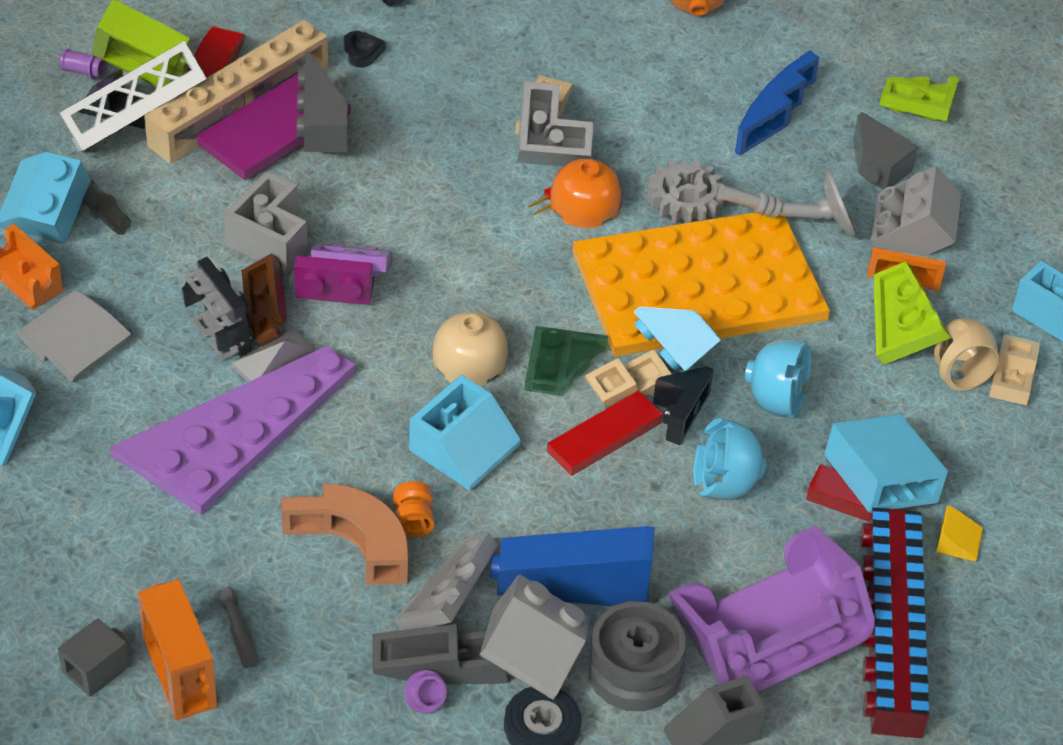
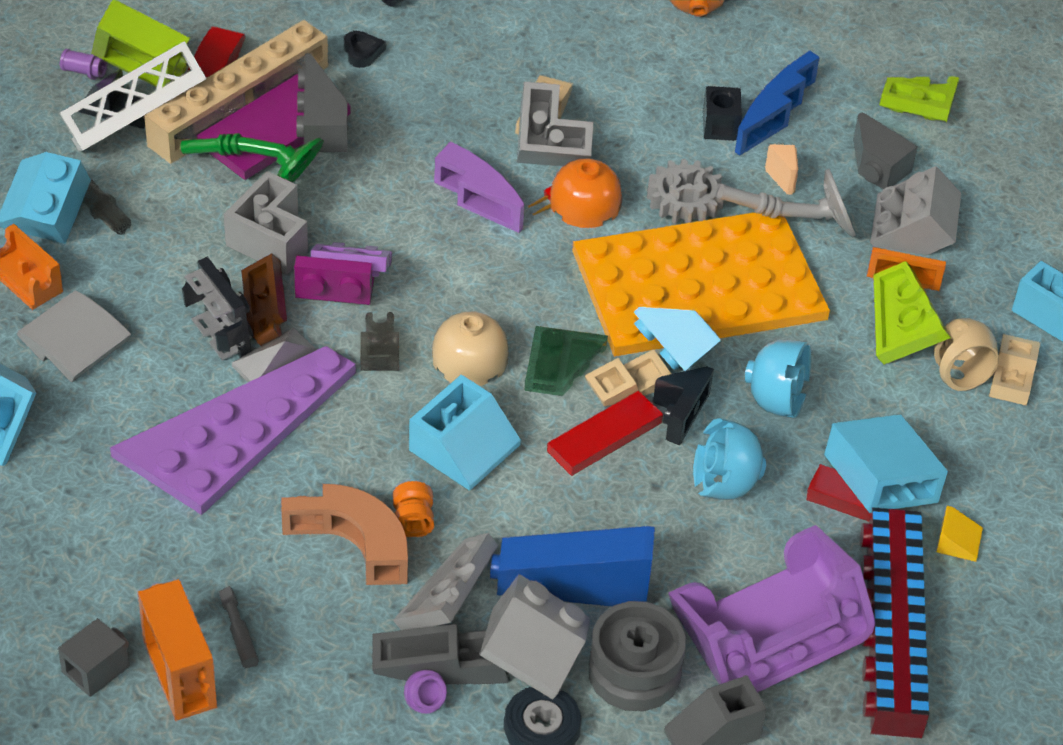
none -> green dish [180,133,324,182]
none -> clear smoke plate [360,312,399,371]
none -> medium lavender slope [434,141,524,233]
none -> black brick [703,86,742,141]
none -> light nougat slope [765,144,798,195]

